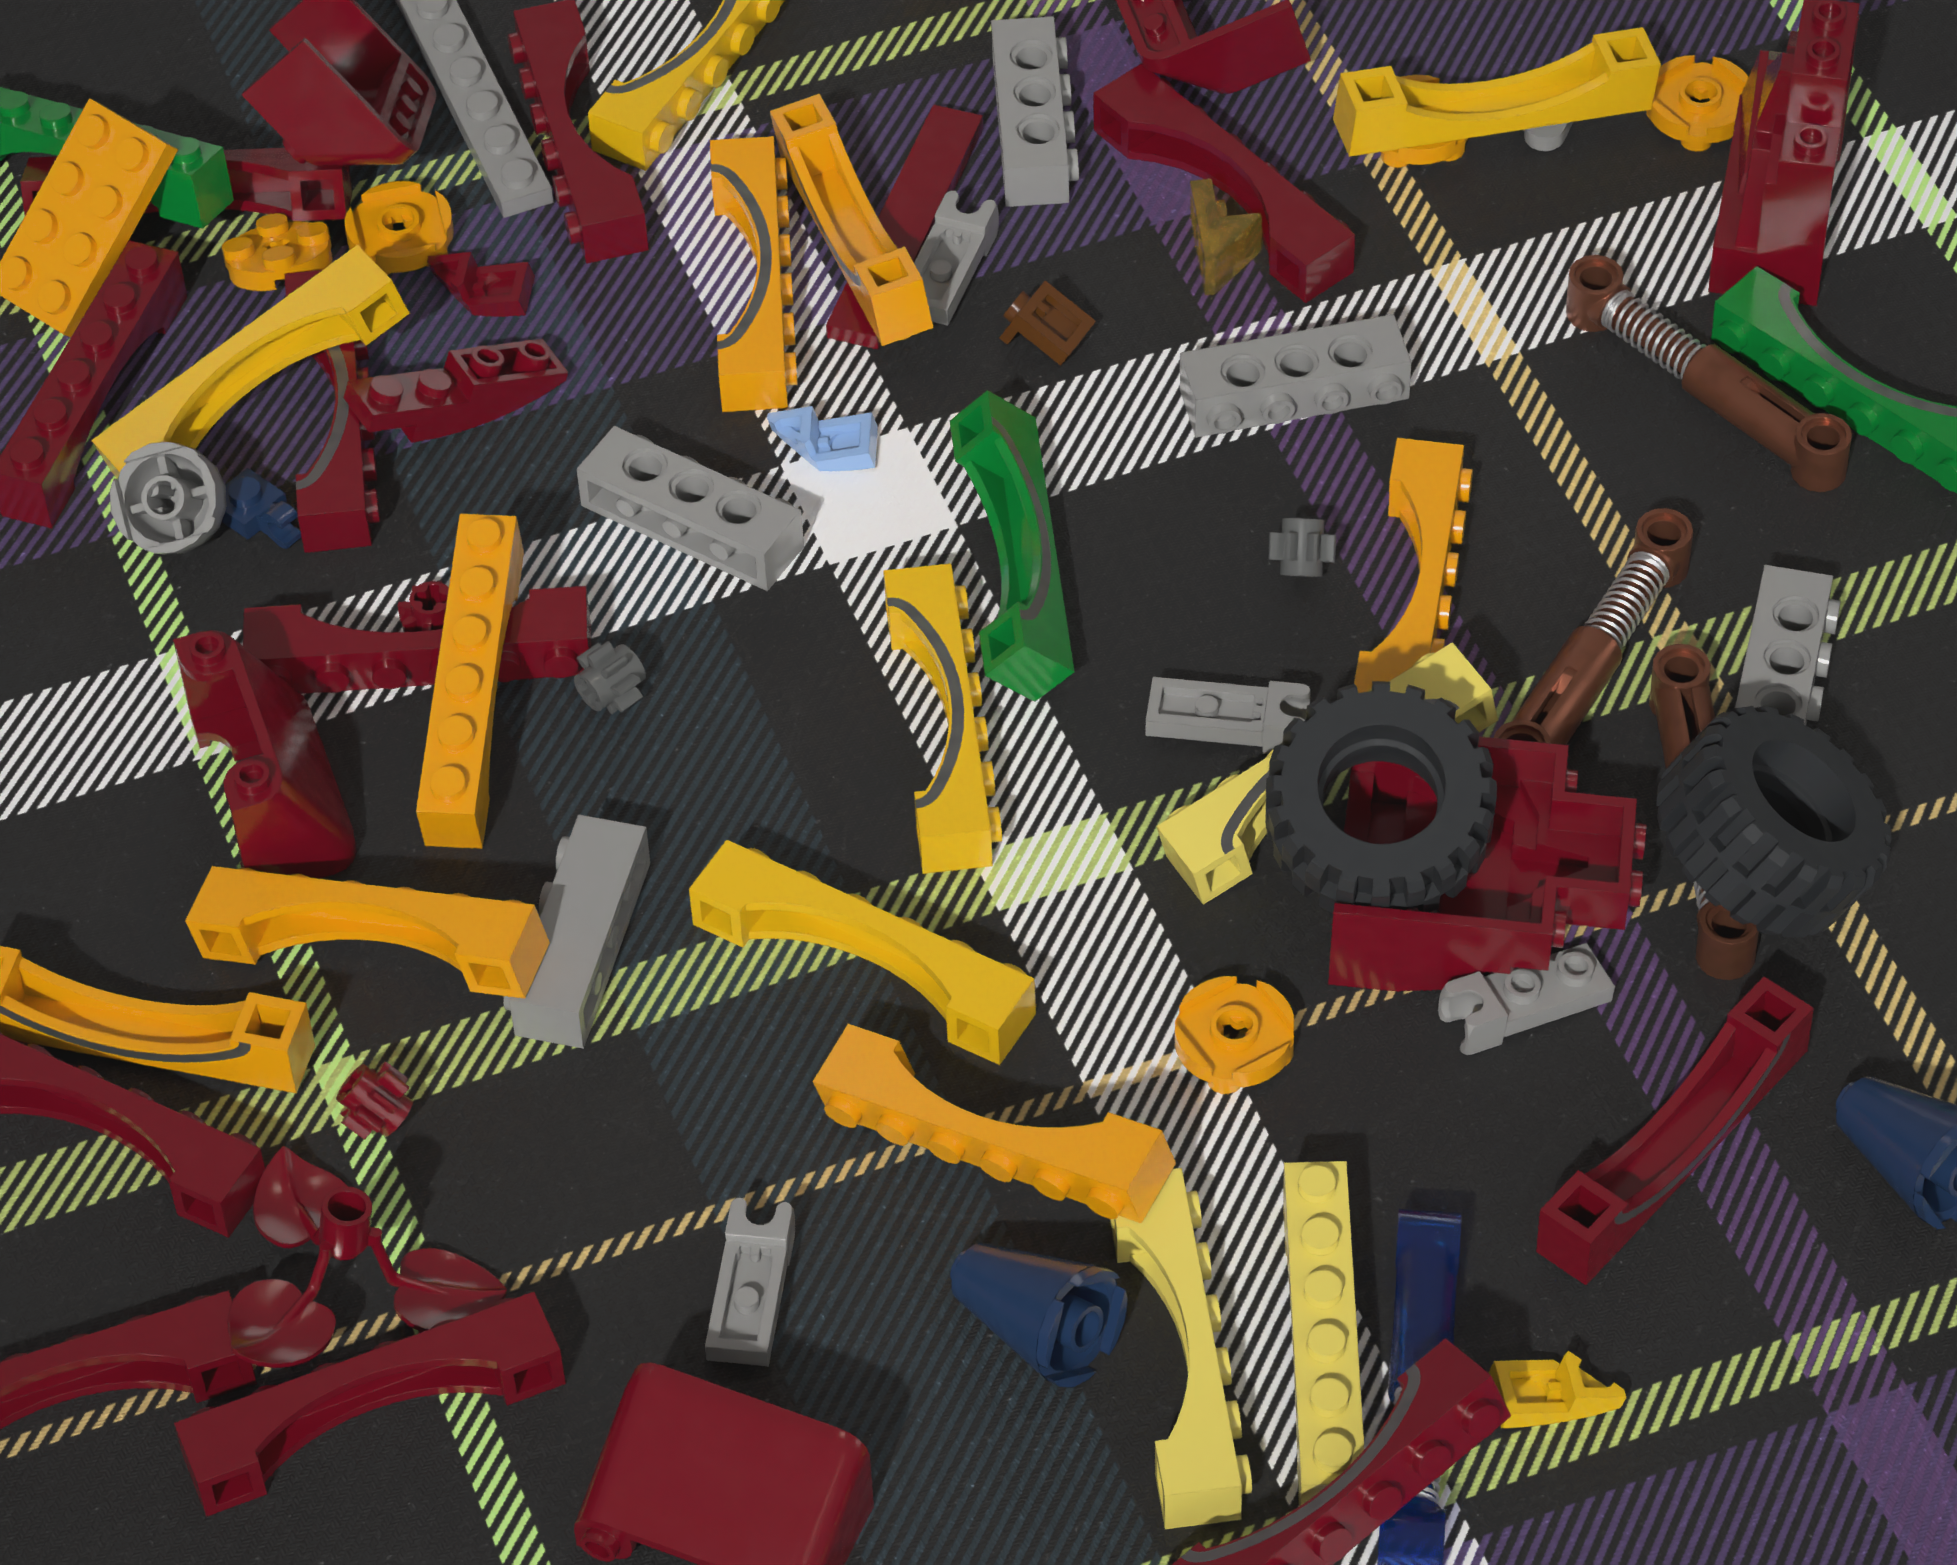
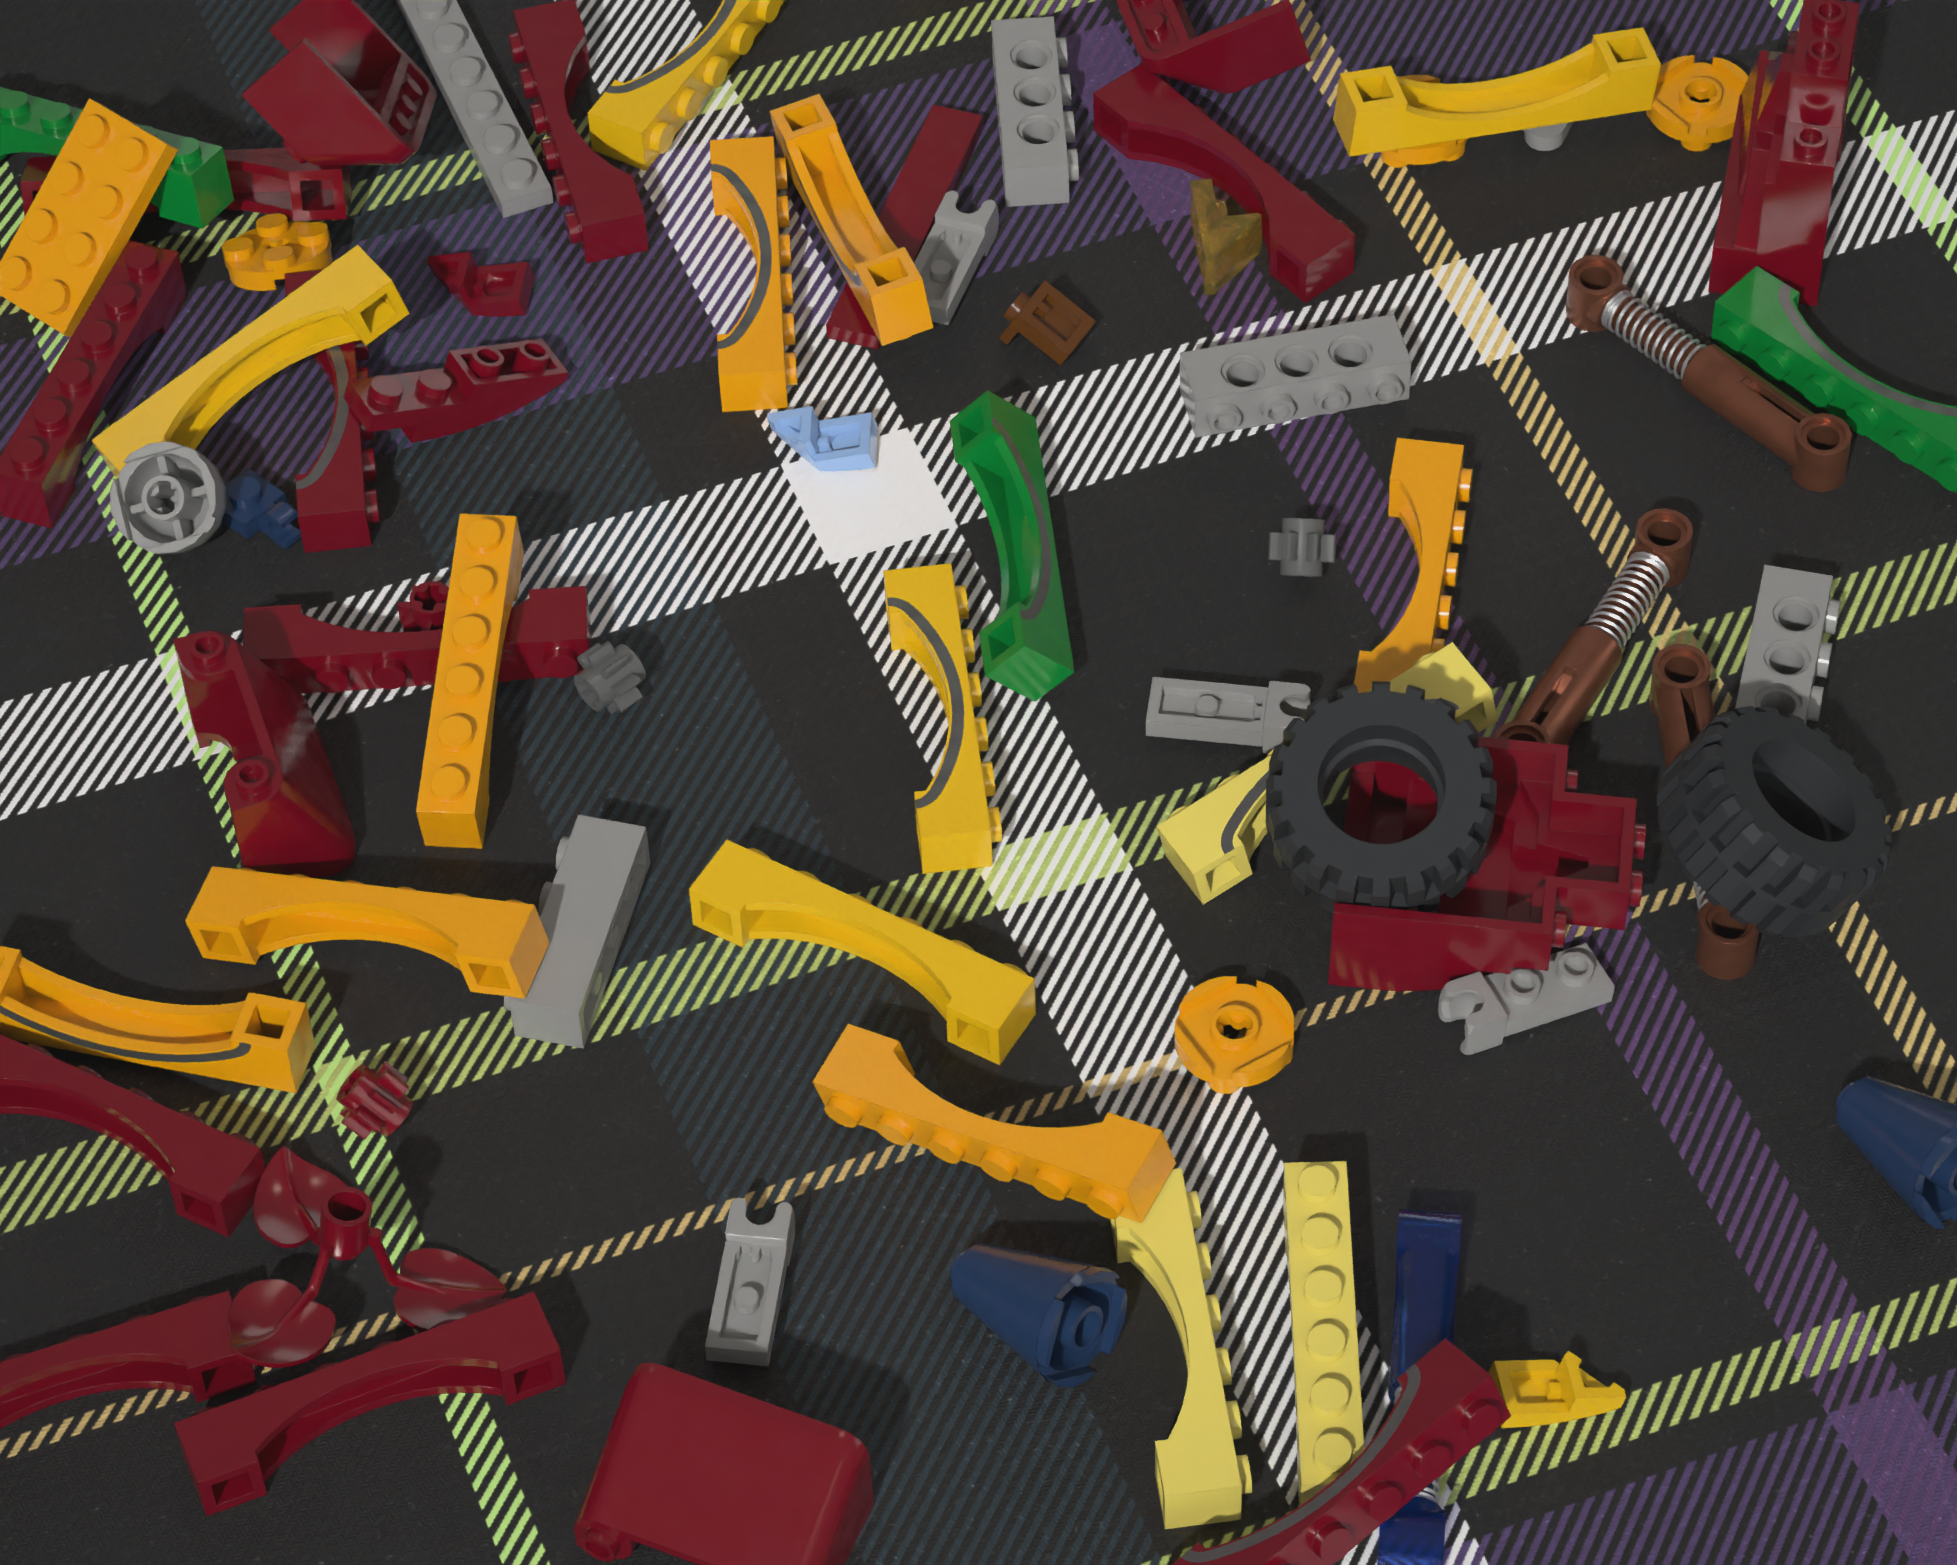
light orange plate [345,181,454,275] -> none
light grey brick [577,426,804,591] -> none
dark red arch [1536,977,1814,1285] -> none

